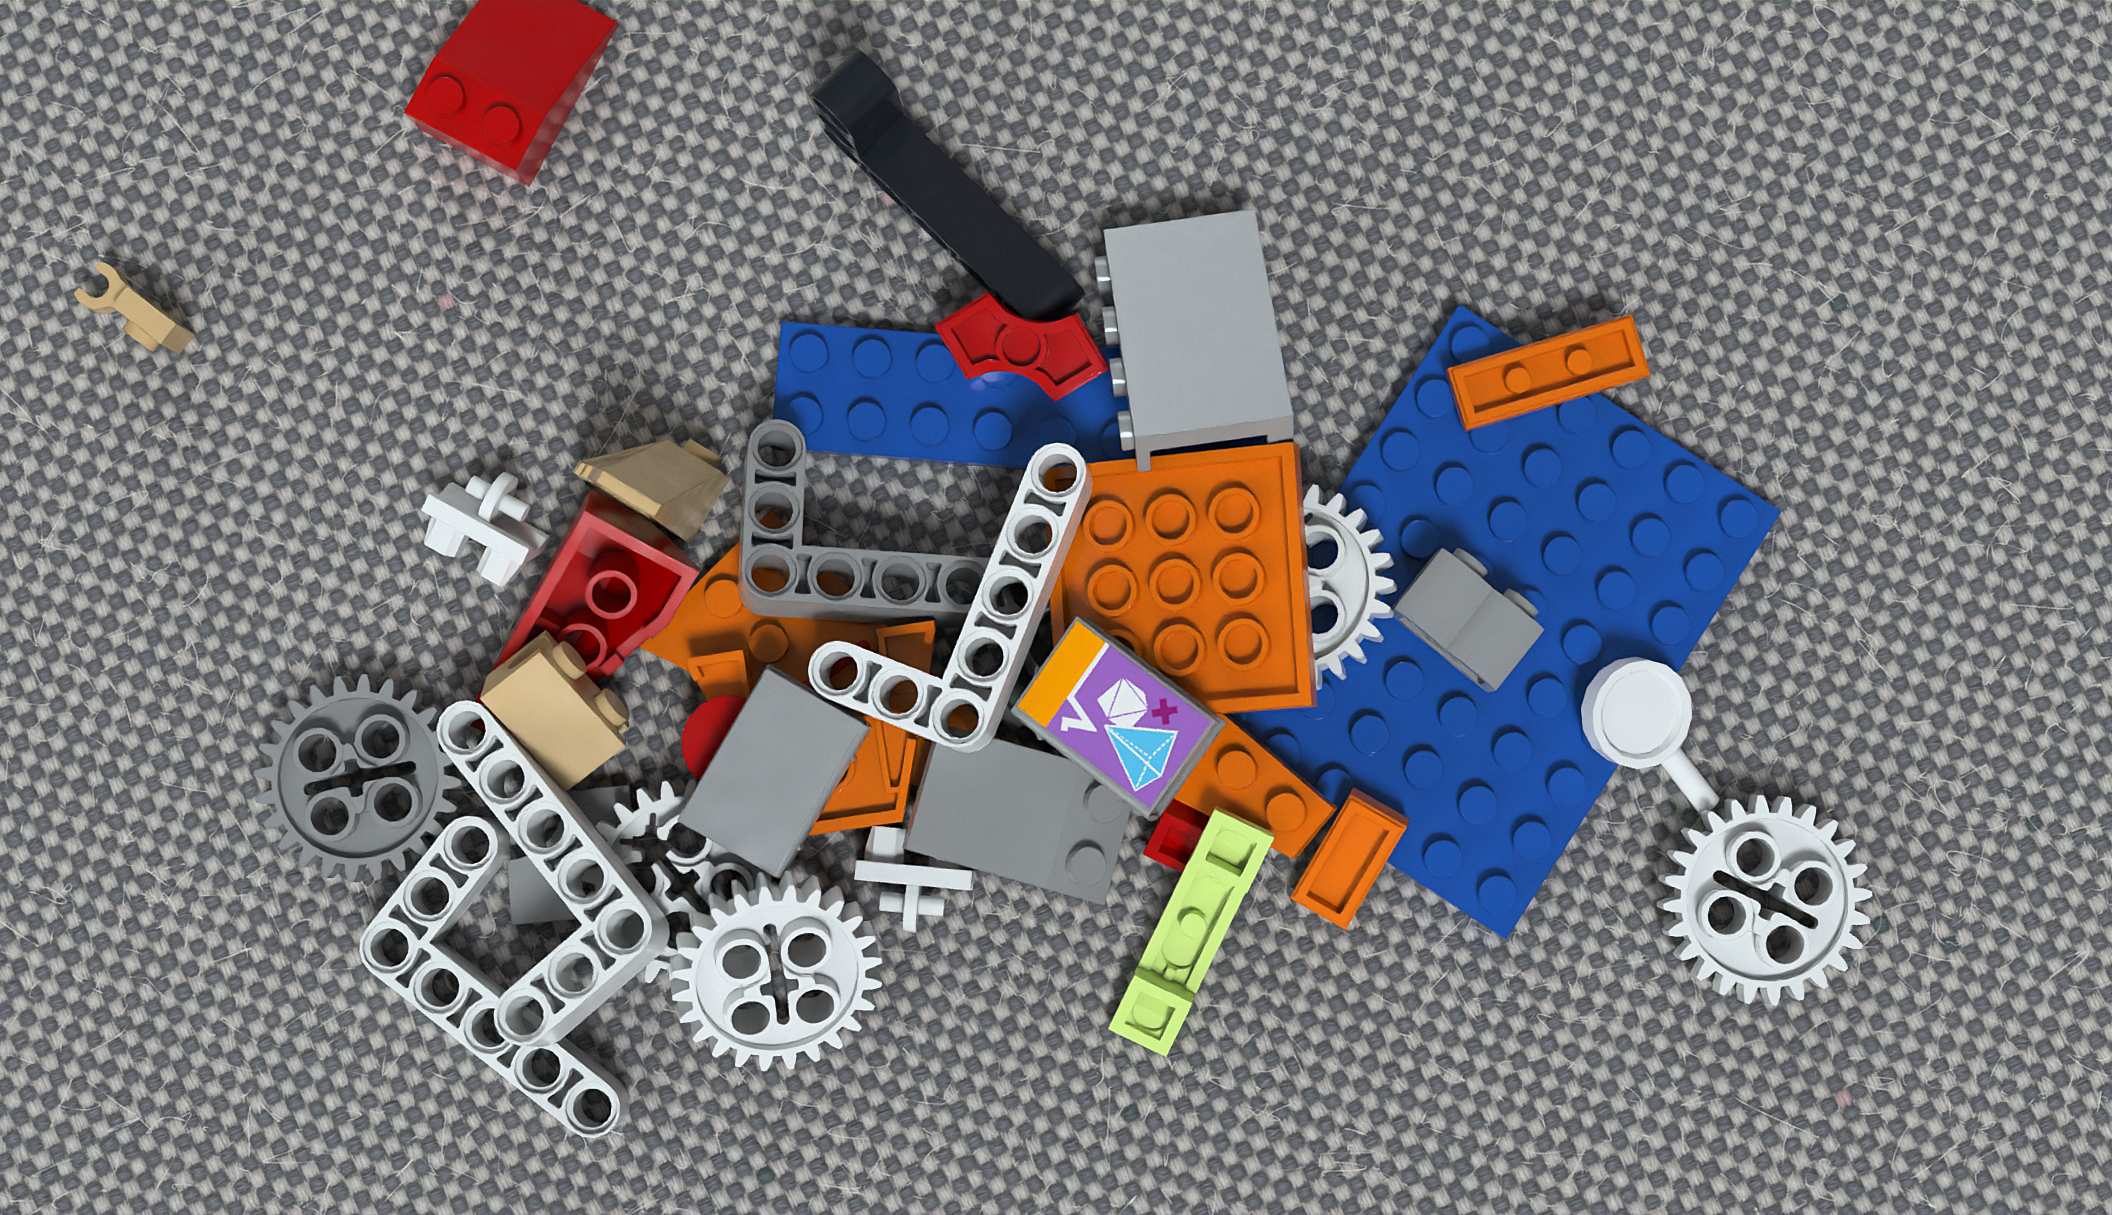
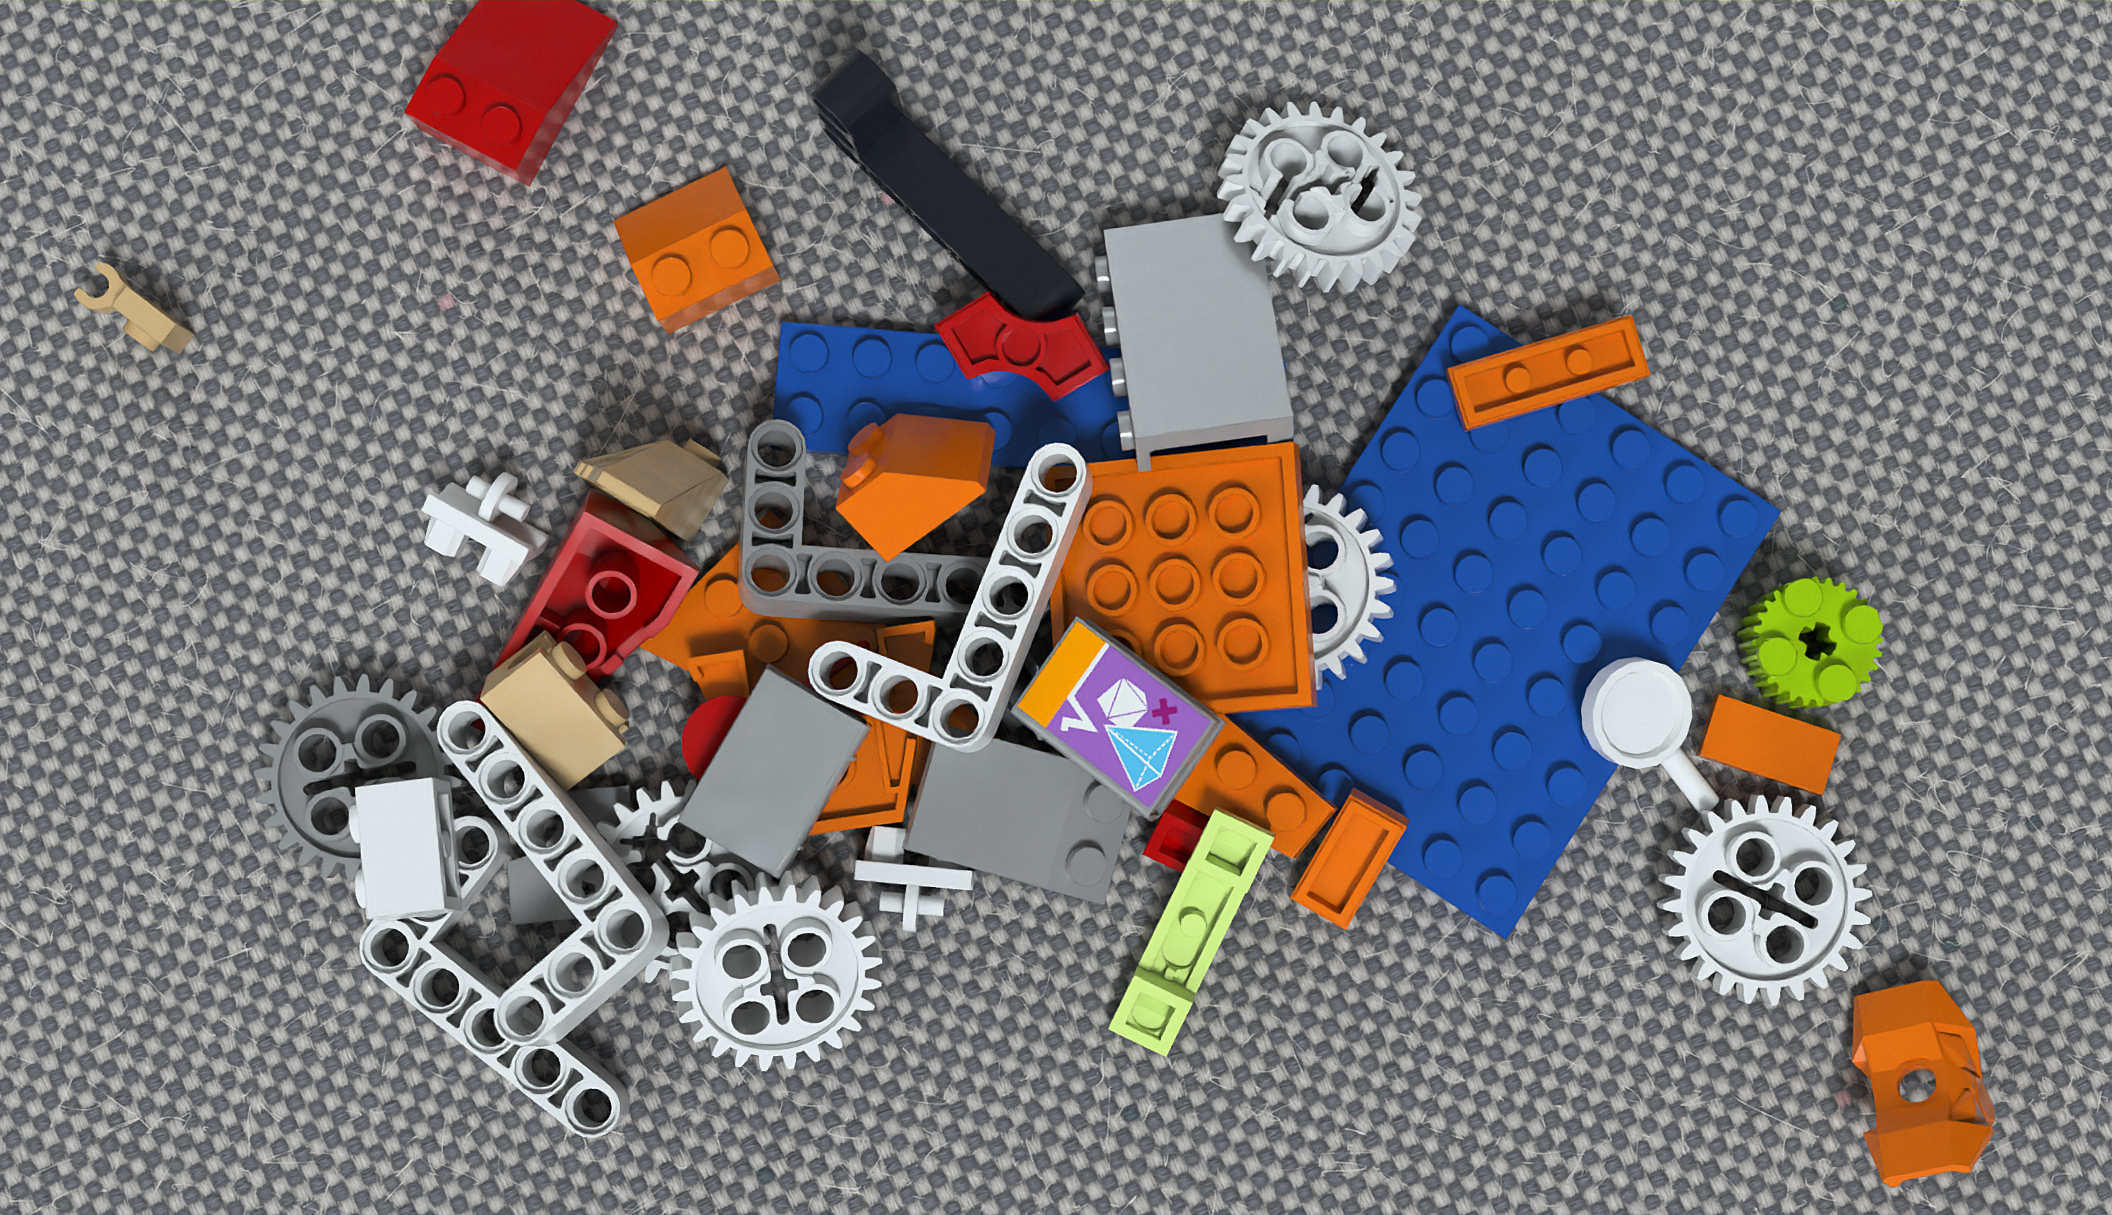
light grey brick [1391,548,1544,693] -> none
none -> white brick [349,777,463,921]
none -> orange slope [613,167,781,334]
none -> orange slope [835,413,996,562]
none -> white gear [1217,101,1422,293]
none -> orange tile [1695,694,1842,796]
none -> lime brick [1737,576,1883,709]
none -> orange piece [1852,980,1996,1188]

